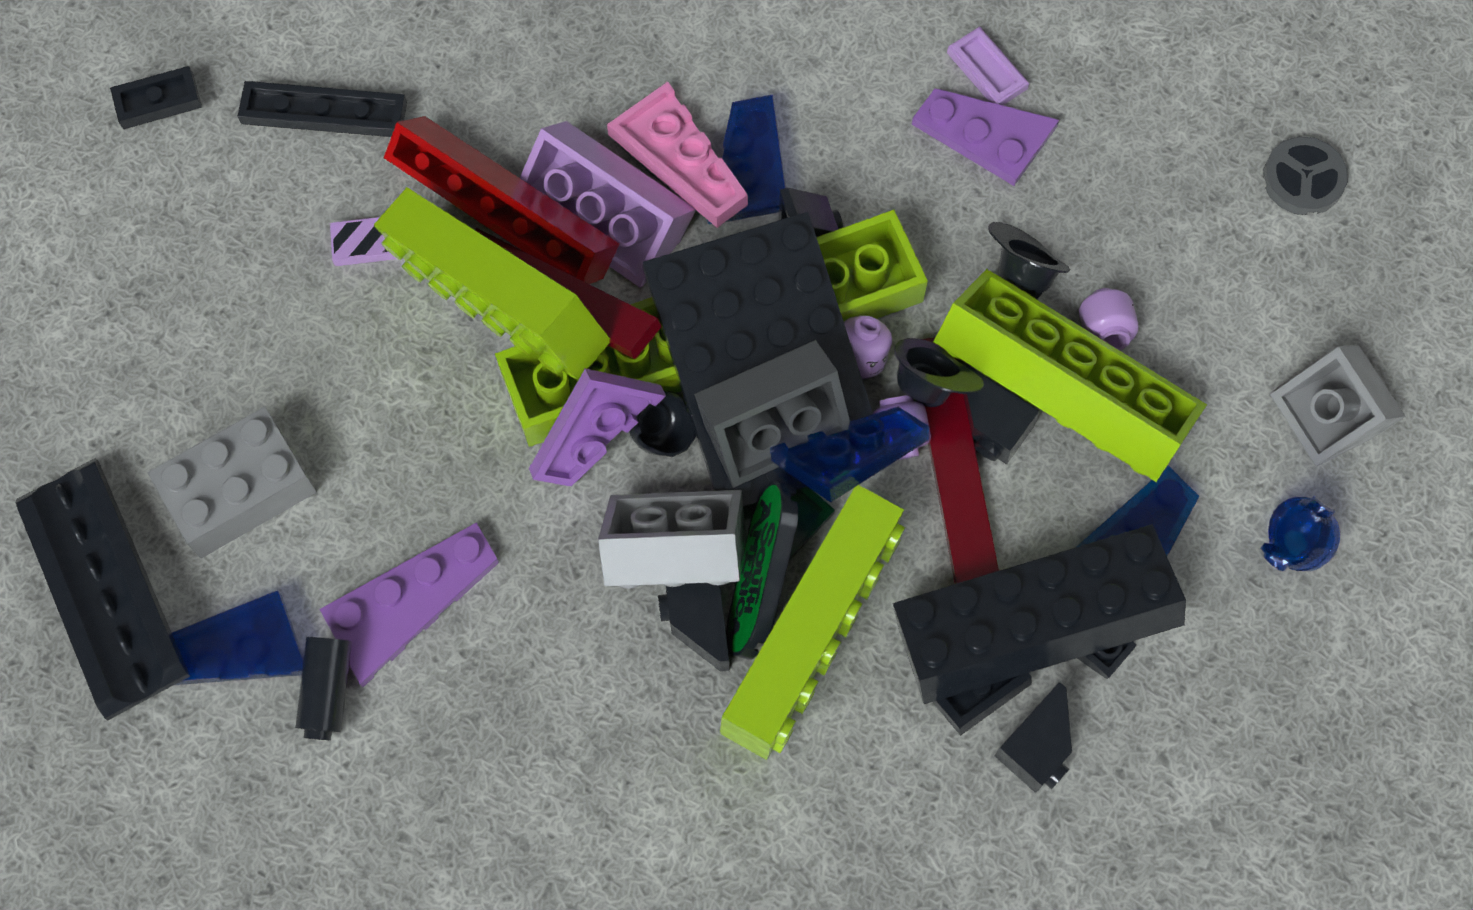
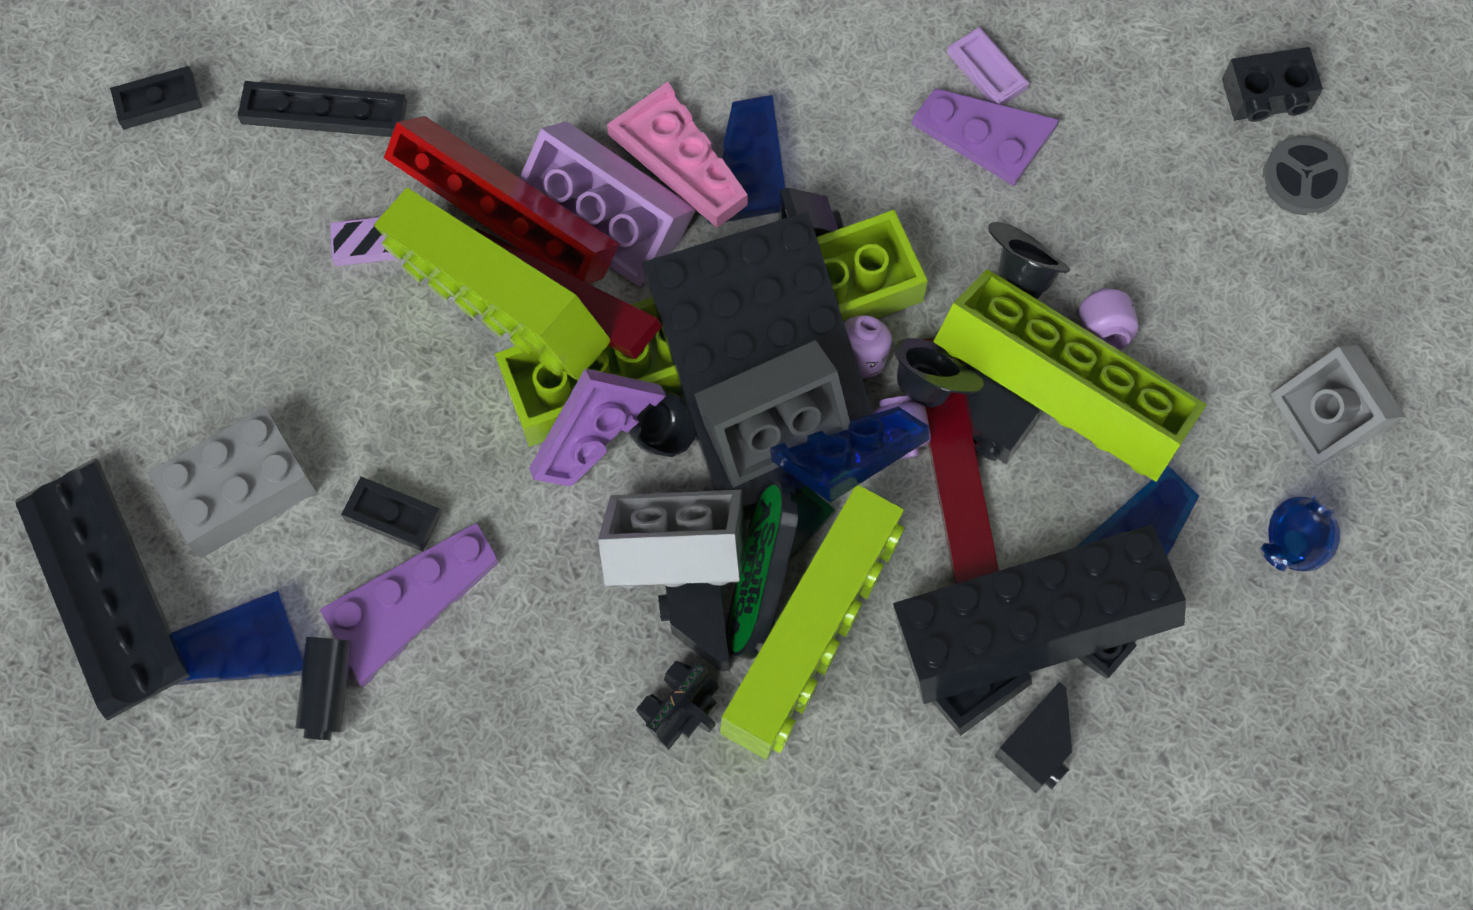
none -> black plate [341,476,442,552]
none -> black hips [636,661,719,750]
none -> black brick [1222,47,1323,122]

